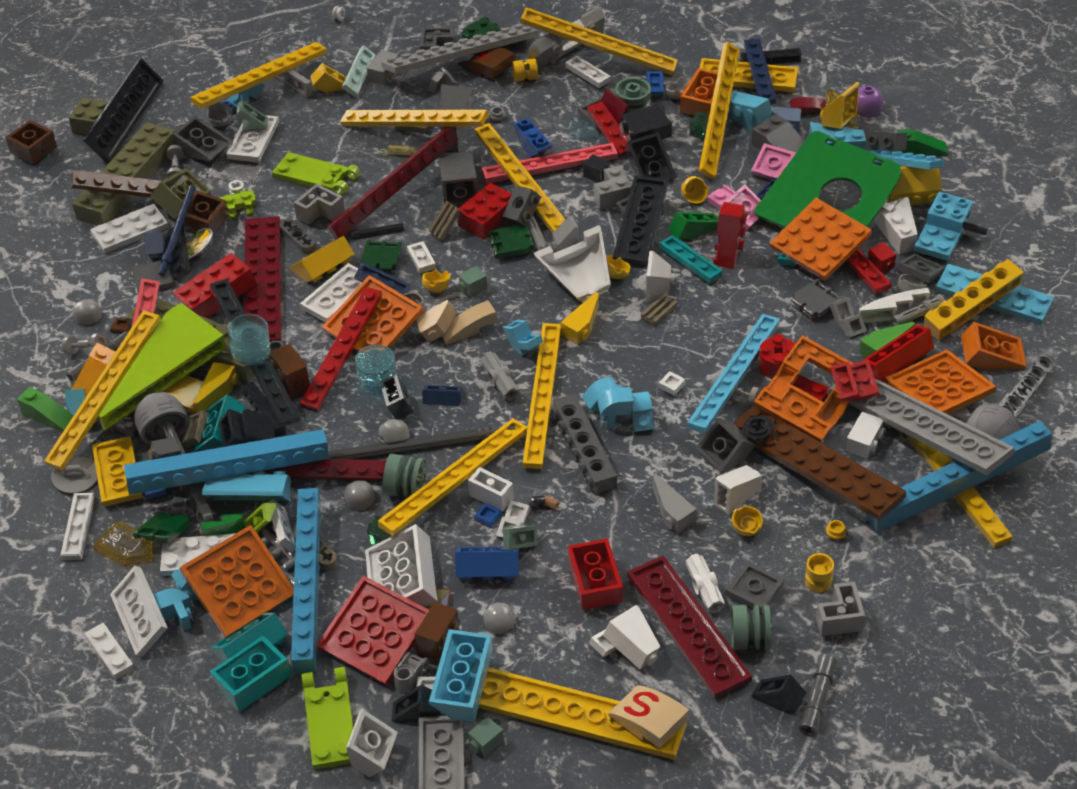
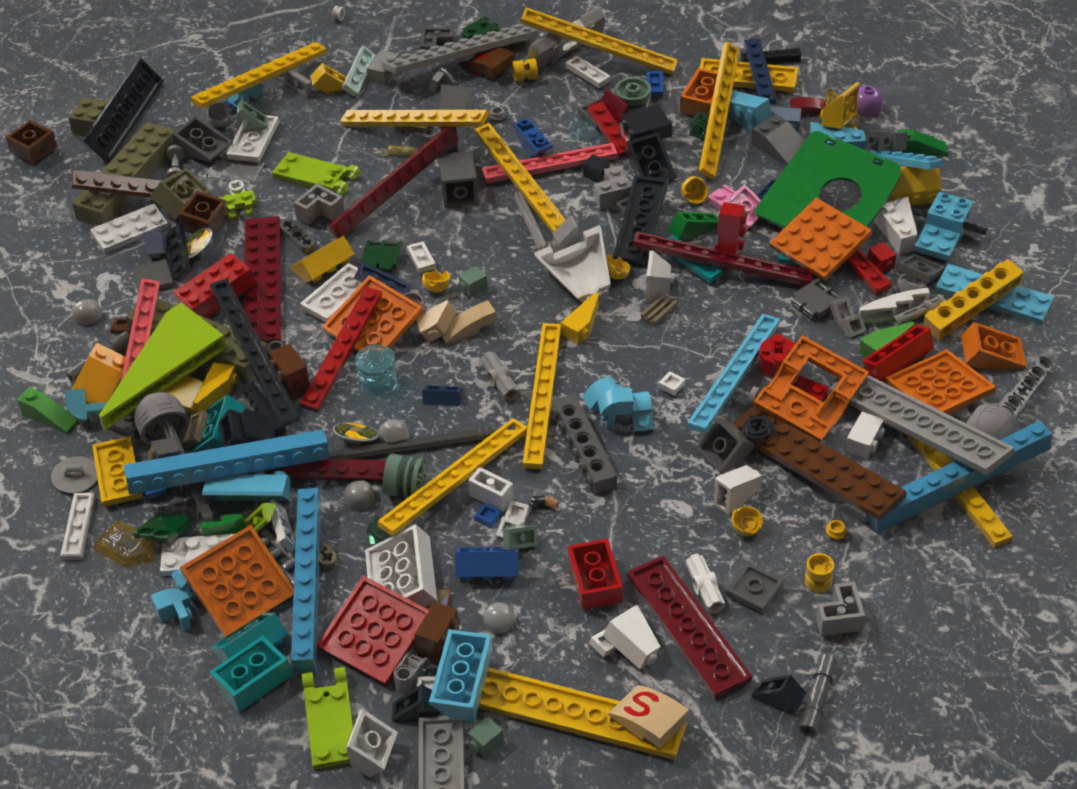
yellow plate [44,310,161,471] -> none
light grey wheel [61,333,108,355] -> none
white plate [85,623,134,680] -> none
white plate [110,566,168,657] -> none
dark blue bar [158,186,196,276] -> none
clear light blue wheel [228,314,271,365] -> none
black bar [351,223,404,238] -> none
black brick [380,373,414,420] -> none
dark tan tile [428,201,461,241] -> none
red brick [457,183,512,240] -> none
dark green plate [487,225,535,259] -> none
dark grey brick [502,185,541,227] -> none
medium azure brick [503,320,544,356] -> none
light grey slope [653,474,696,534] -> none
light grey hair [666,77,690,100] -> none
sand green wheel [731,604,773,650] -> none
bright pink plate [751,143,796,180] -> none
red slope [830,359,880,401] -> none
none -> shield [332,422,379,446]
none -> dark red plate [632,231,813,286]

